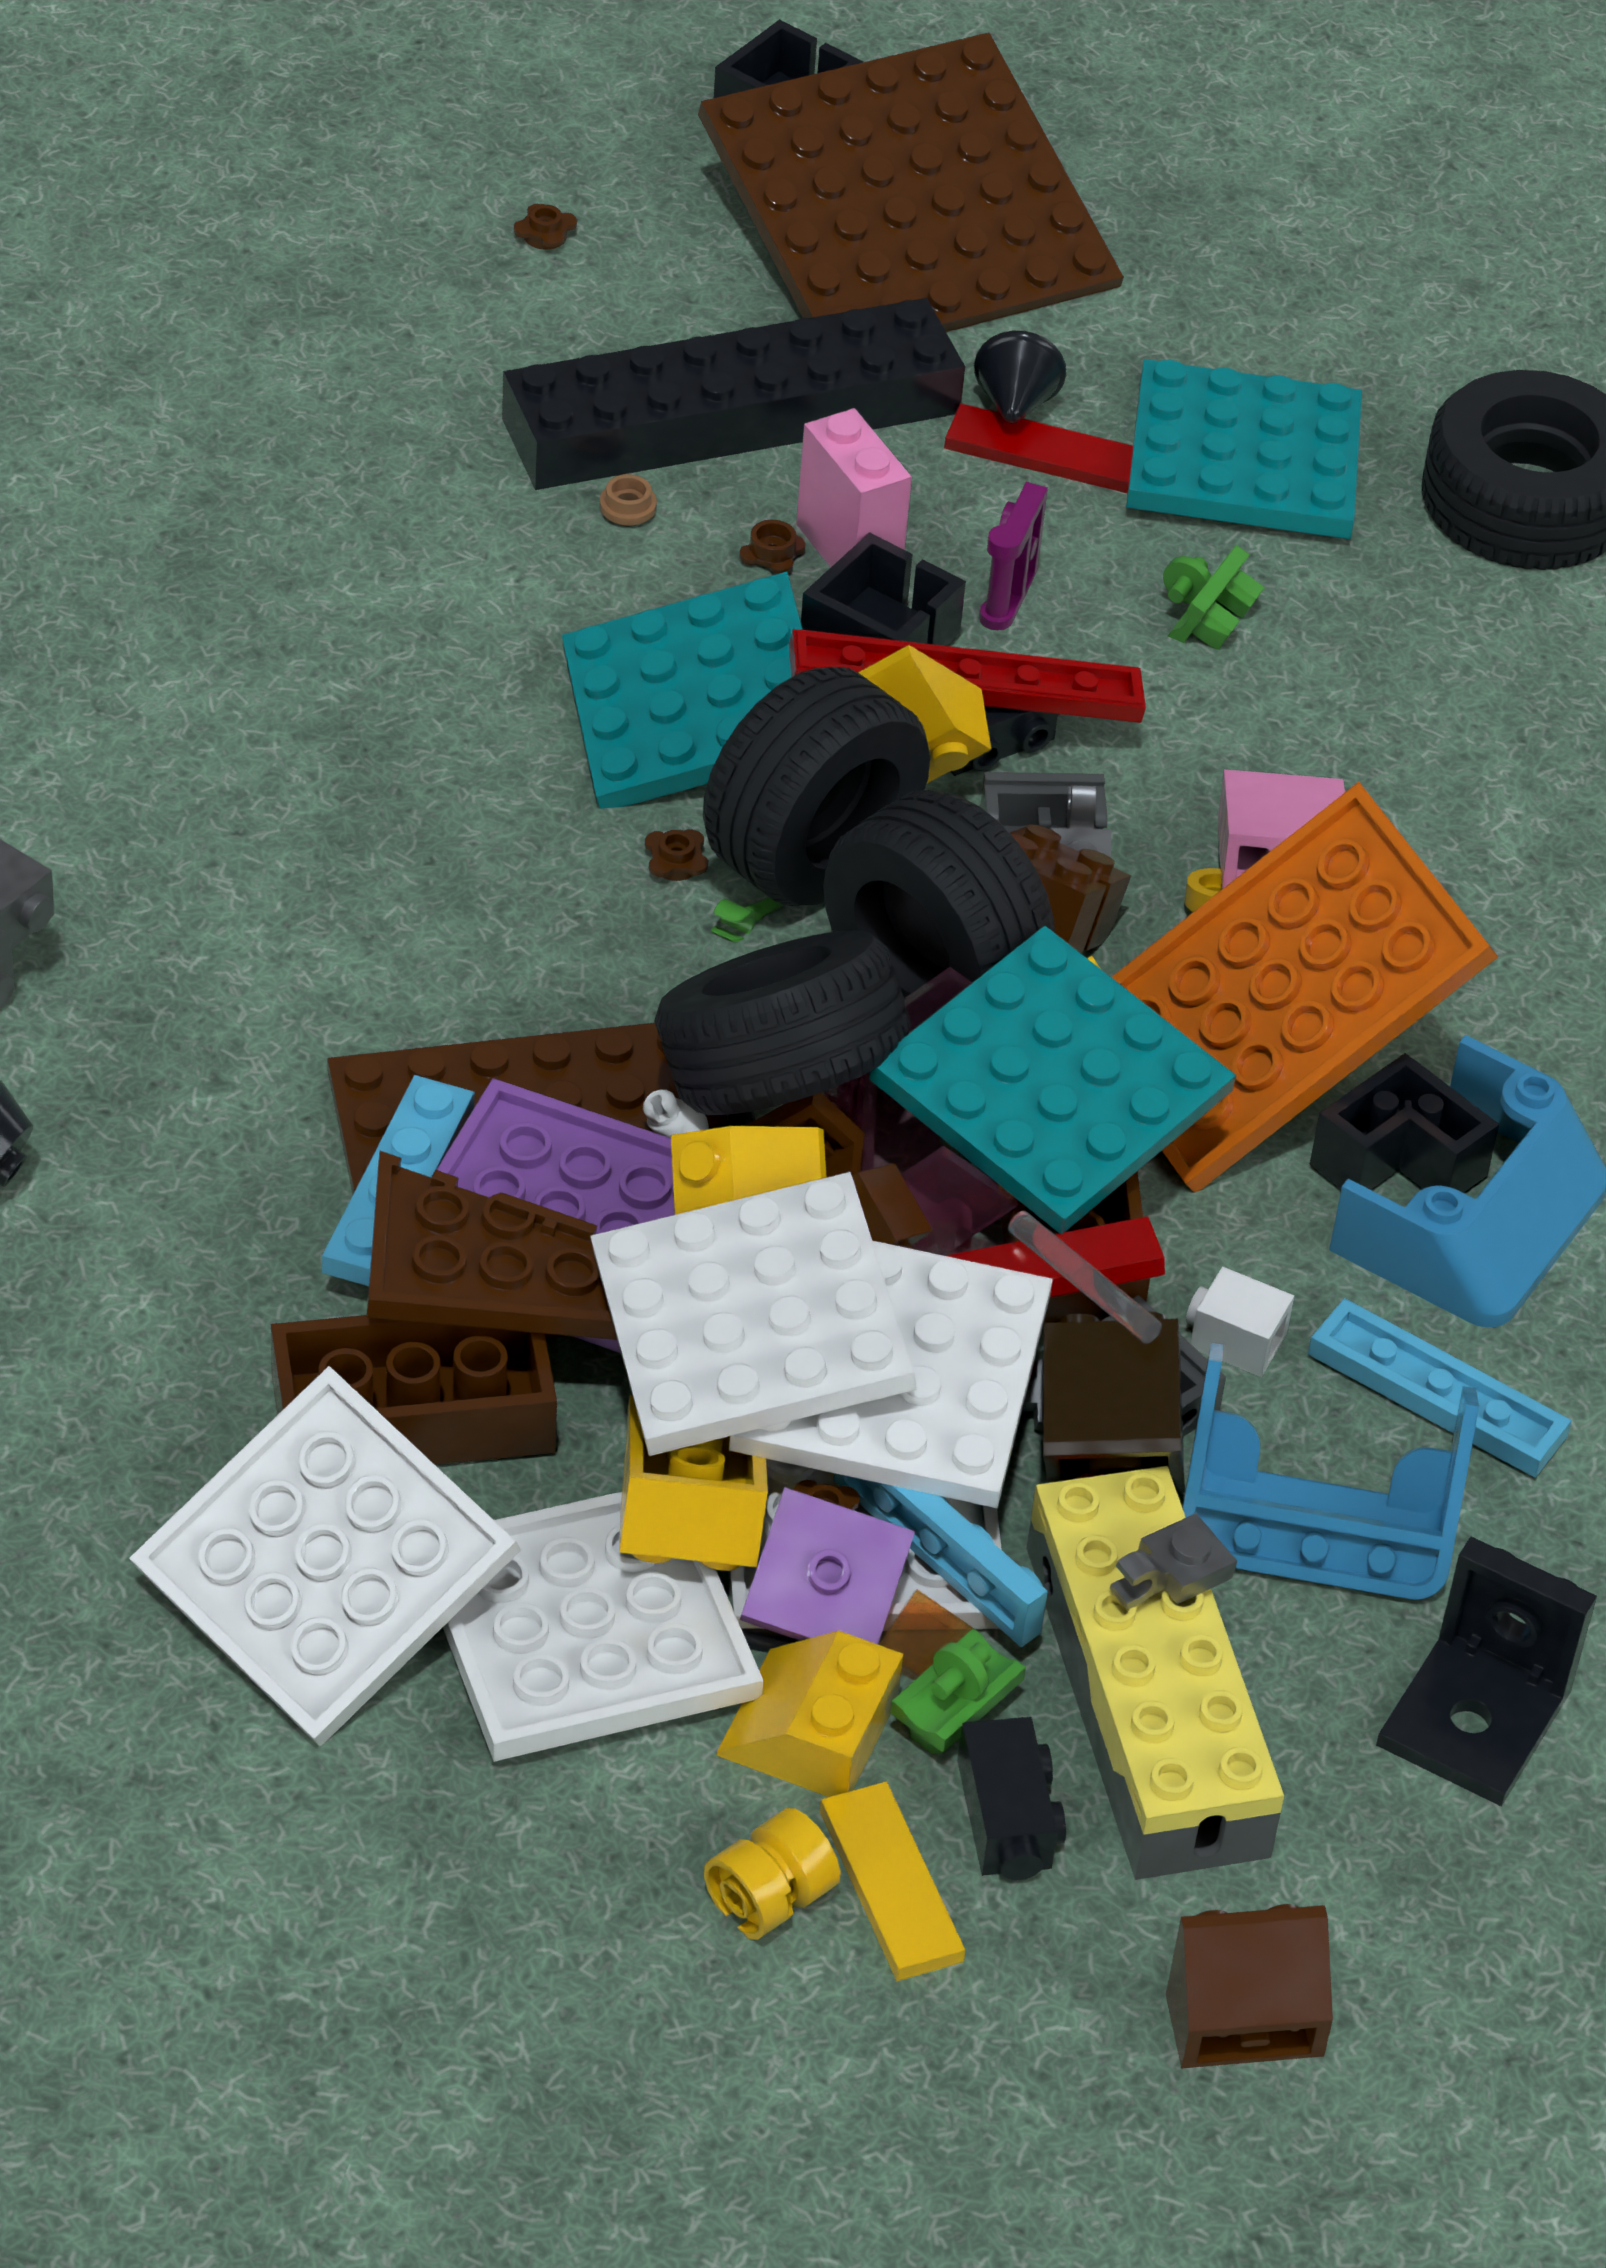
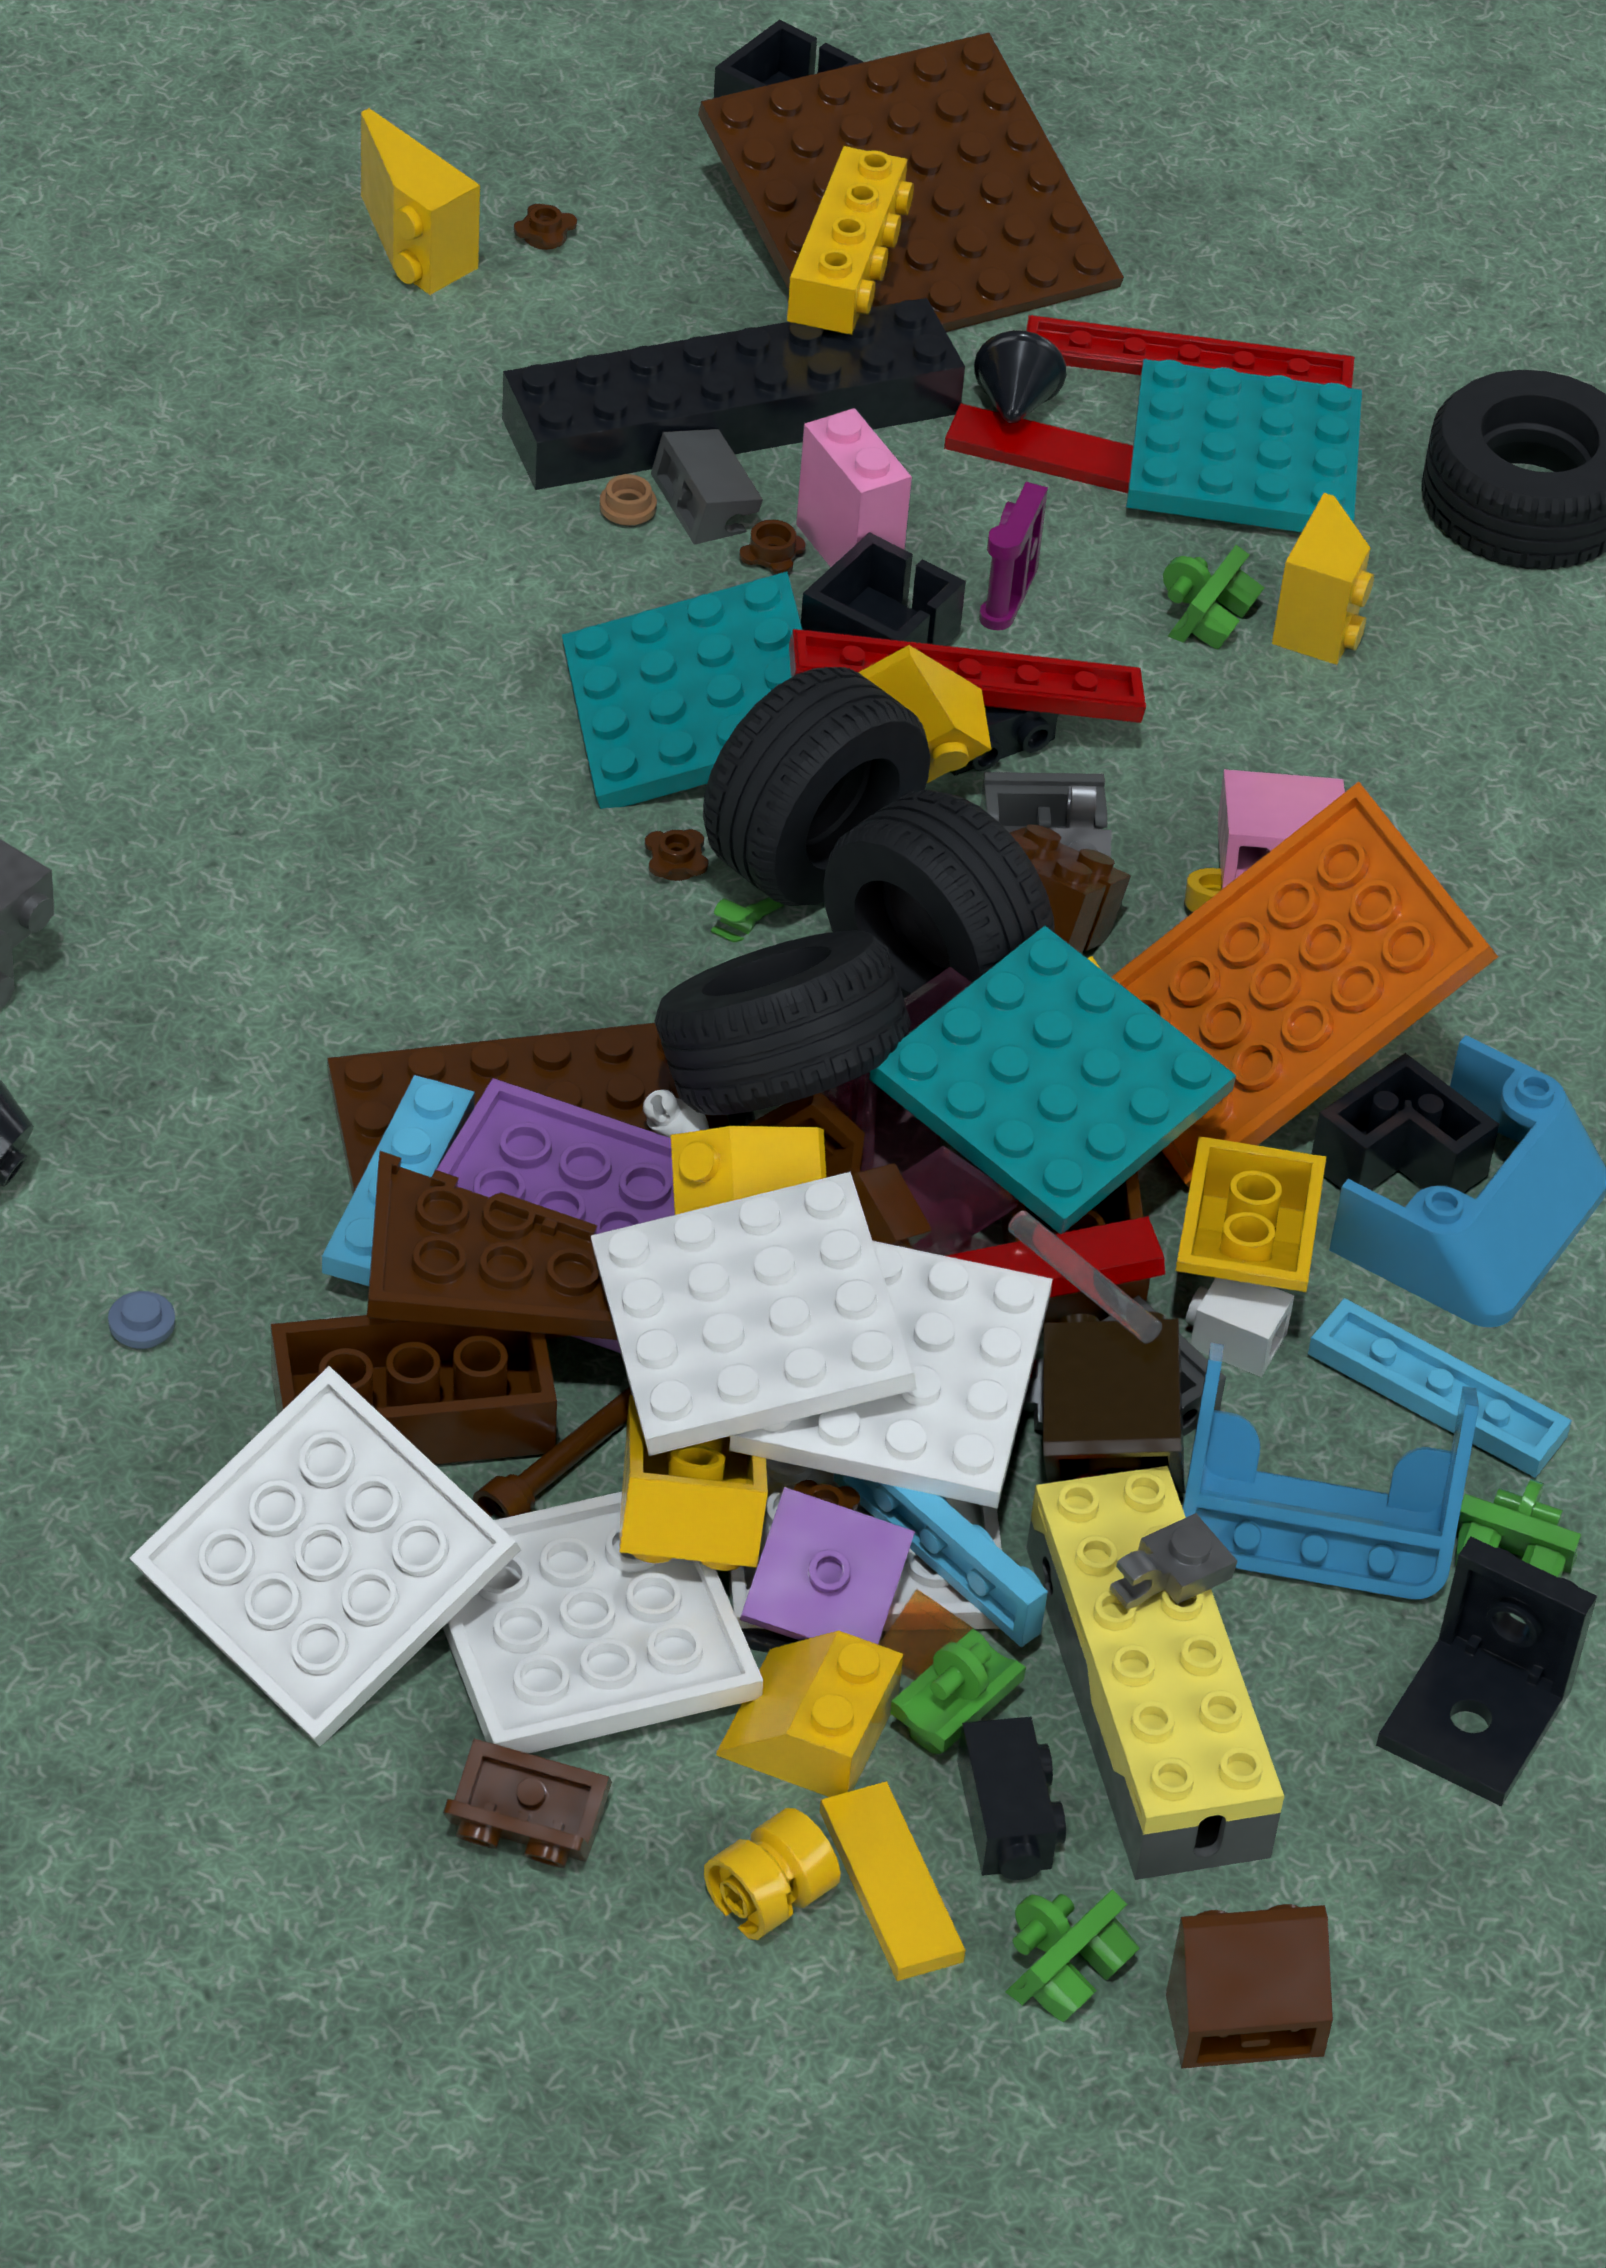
none -> sand blue plate [108,1291,175,1349]
none -> yellow slope [361,108,480,295]
none -> reddish brown bracket [443,1738,612,1868]
none -> reddish brown piece [472,1386,632,1518]
none -> dark grey hinge [651,429,763,545]
none -> yellow brick [787,146,914,335]
none -> bright green hips [1005,1889,1140,2022]
none -> red tile [1026,315,1355,388]
none -> yellow slope [1175,1136,1326,1292]
none -> yellow slope [1272,493,1374,665]
none -> bright green hips [1455,1479,1581,1578]

